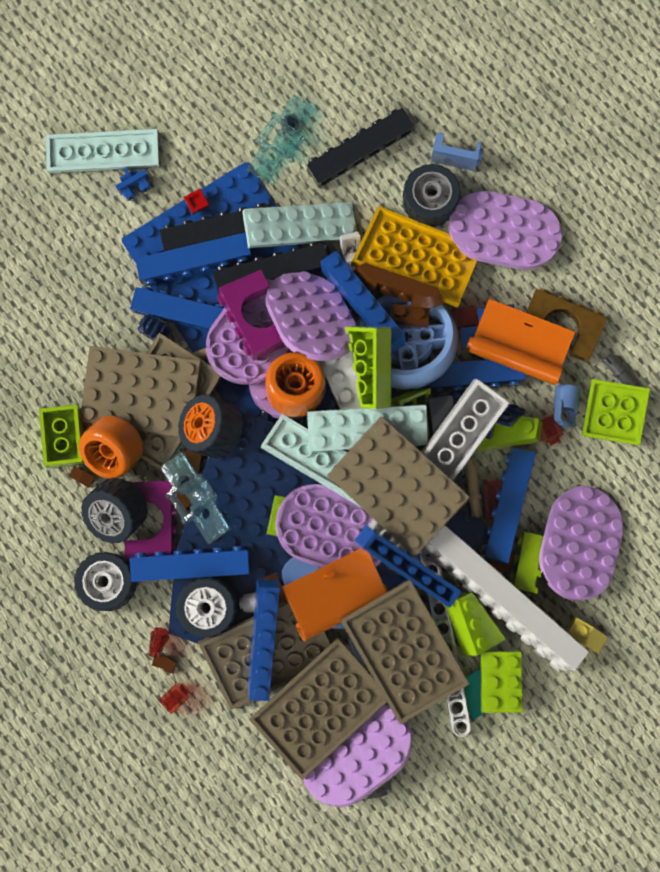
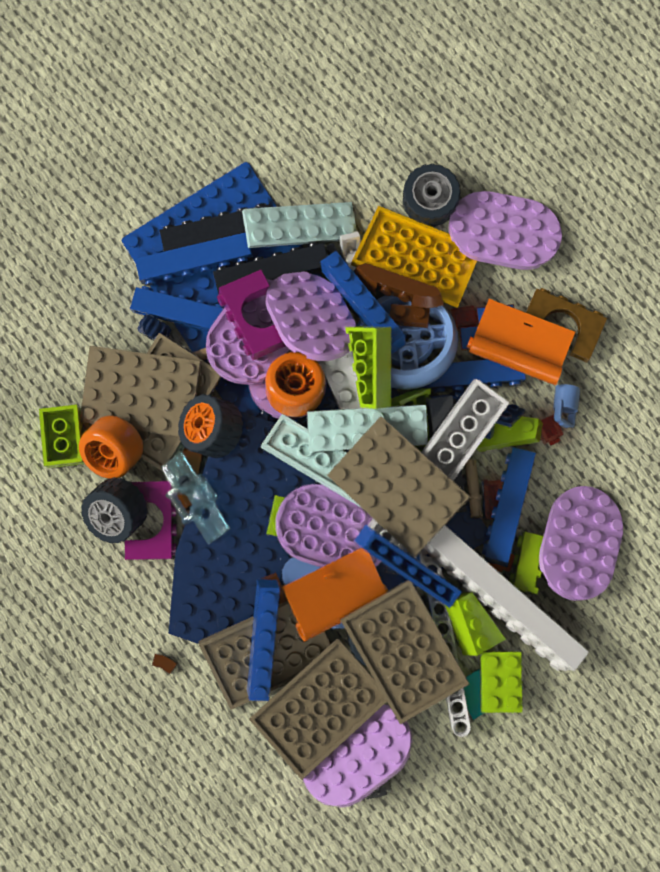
light aqua plate [46,129,160,173] -> none
reddish brown piece [69,466,95,488] -> none
wheel [74,552,137,611] -> none
blue hips [115,168,151,201] -> none
blue brick [130,546,251,582] -> none
clear red cone [148,627,169,658] -> none
clear red brick [159,683,191,715] -> none
wheel [176,576,239,638] -> none
red plate [184,189,209,215] -> none
light grey hat [239,592,256,613] -> none
clear light blue piece [246,94,315,184] -> none
black brick [307,107,414,188] -> none
medium blue panel [431,133,484,171] -> none
light yellow slope [566,617,608,654] -> none
lime plate [582,379,650,446] -> none
dark grey pin [602,354,640,387] -> none

